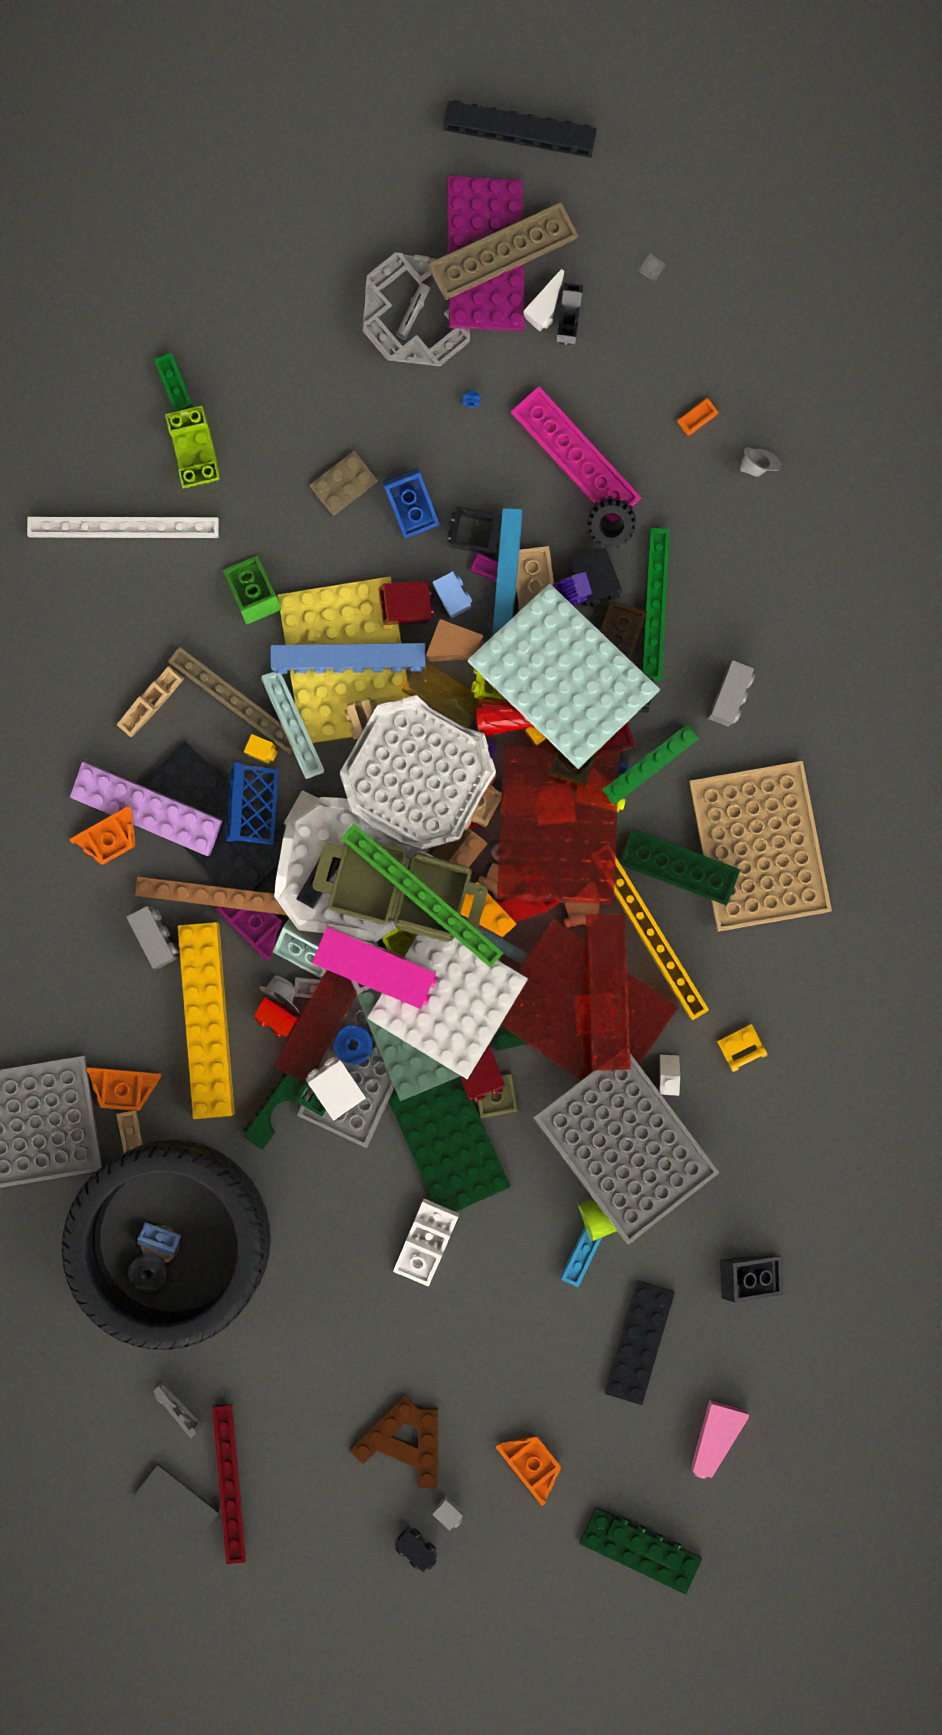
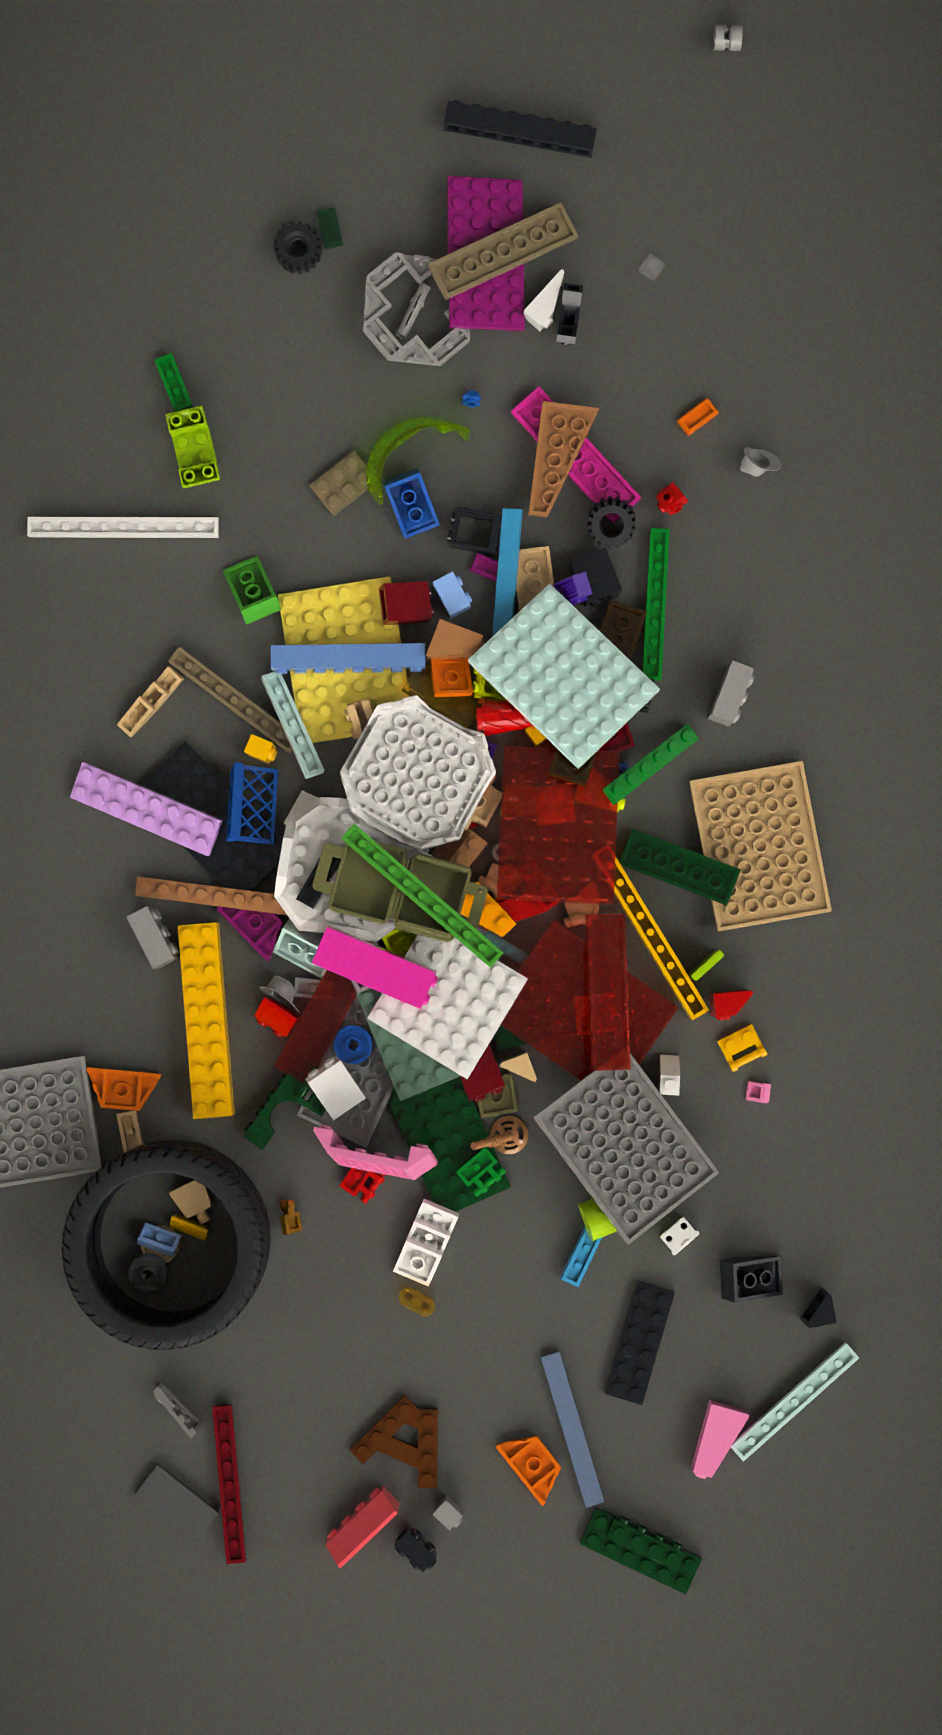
orange wing [69,805,135,865] -> none
none -> tan torso [169,1180,213,1225]
none -> yellow slope [170,1214,210,1241]
none -> black tyre [273,221,322,274]
none -> pearl gold plate [279,1199,302,1235]
none -> bright pink slope [313,1125,438,1180]
none -> clear green tile [317,207,343,250]
none -> coral slope [326,1486,399,1568]
none -> red plate [339,1168,386,1204]
none -> clear neon green windscreen [366,417,470,505]
none -> clear yellow plate [399,1286,435,1317]
none -> orange plate [430,658,473,697]
none -> green plate [456,1147,506,1197]
none -> medium nougat dish [471,1116,528,1154]
none -> tan slope [499,1051,537,1082]
none -> medium nougat wing [529,401,599,518]
none -> sand blue tile [541,1351,604,1508]
none -> red brick [655,482,688,515]
none -> white piece [660,1216,699,1255]
none -> lime tile [688,950,724,981]
none -> red slope [709,990,753,1021]
none -> light grey wheel [713,24,743,51]
none -> light aqua plate [731,1342,859,1462]
none -> bright pink slope [746,1081,771,1103]
none -> black slope [800,1287,837,1328]

